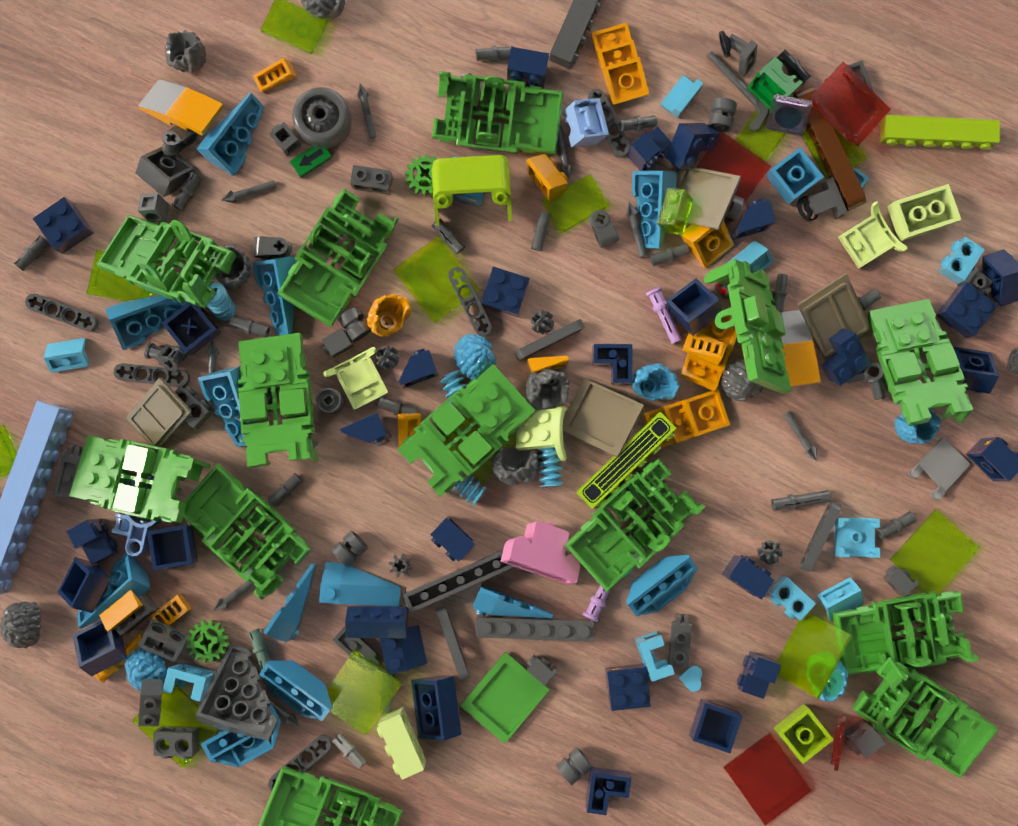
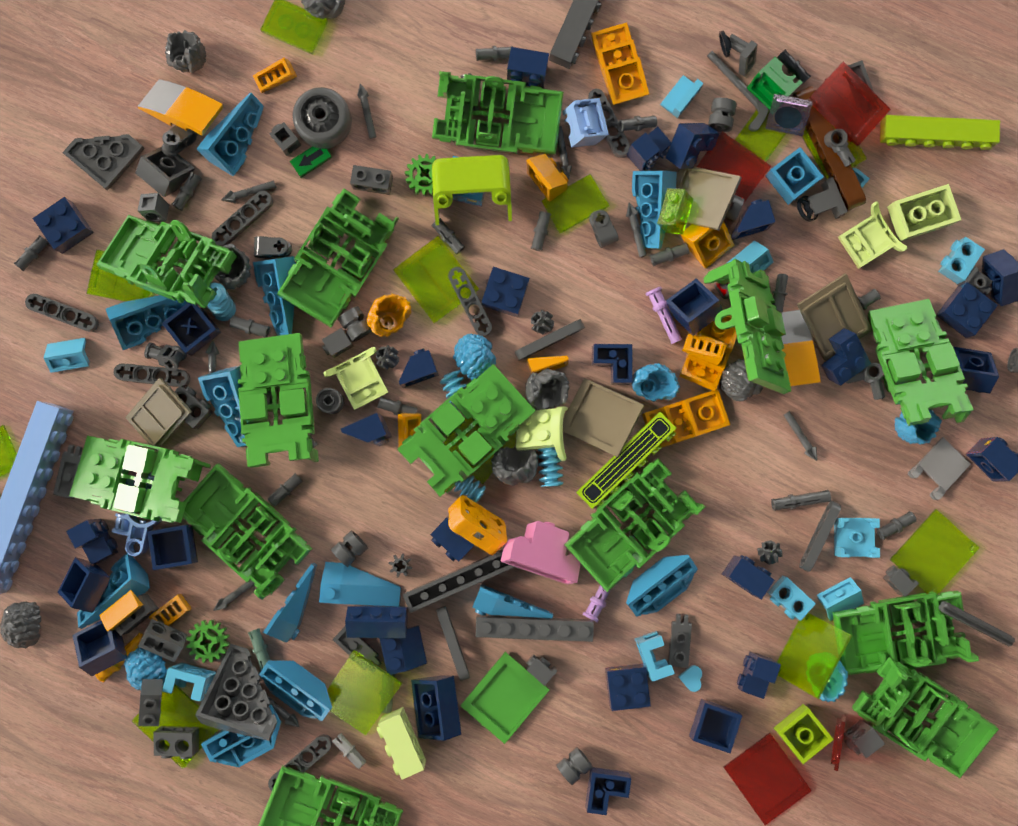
none -> dark grey plate [62,134,145,191]
none -> dark grey beam [211,191,273,246]
none -> light orange axle [448,495,507,555]
none -> dark grey pin [824,129,856,167]
none -> dark grey axle [938,601,1015,647]

